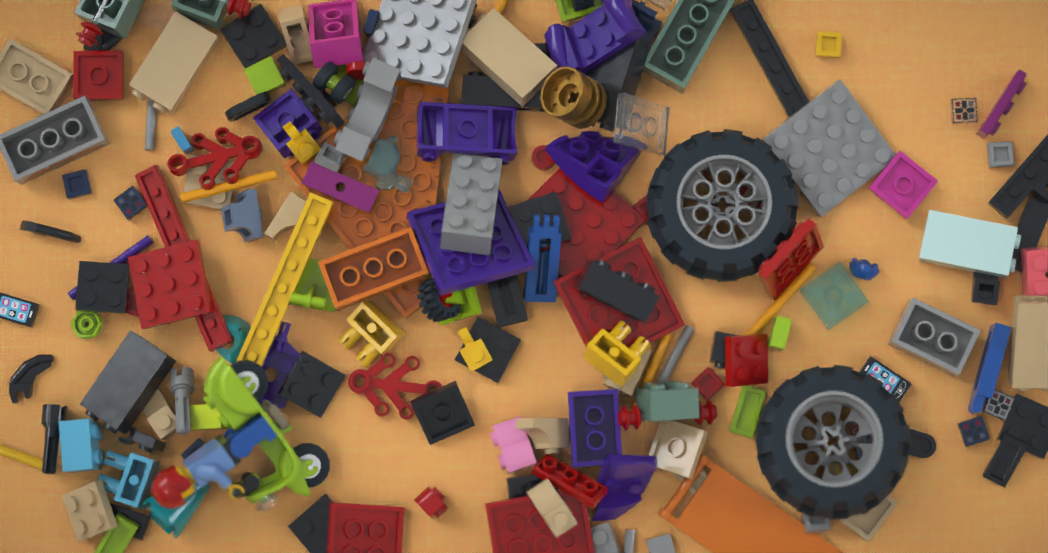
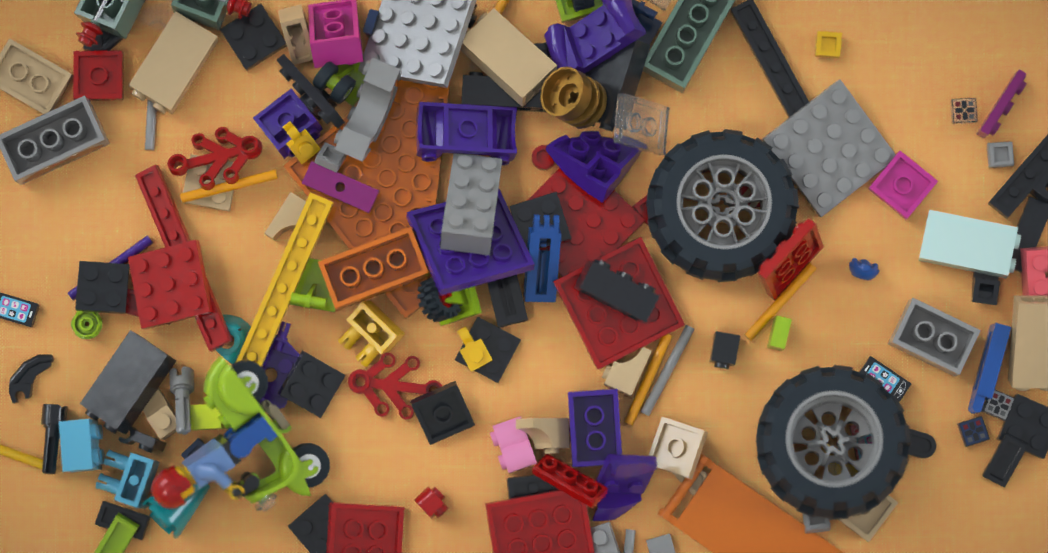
black piece [20,220,81,243] -> none
dark blue tile [62,169,93,199] -> none
tan plate [62,479,118,542] -> none
tile [114,186,148,220] -> none
dark azure tile [171,126,194,154] -> none
sand blue brick [221,189,264,242] -> none
black tile [225,91,272,122] -> none
lime piece [244,56,286,95] -> none
red tile [346,61,366,81] -> none
clear light blue animal [362,136,413,193] -> none
tan arch [526,478,578,537] -> none
yellow brick [583,321,651,388] -> none
sand green brick [618,380,717,430] -> none
red tile [690,366,725,401] -> none
red plate [725,334,768,387] -> none
lime tile [729,385,767,439] -> none
clear light blue plate [799,262,869,330] -> none

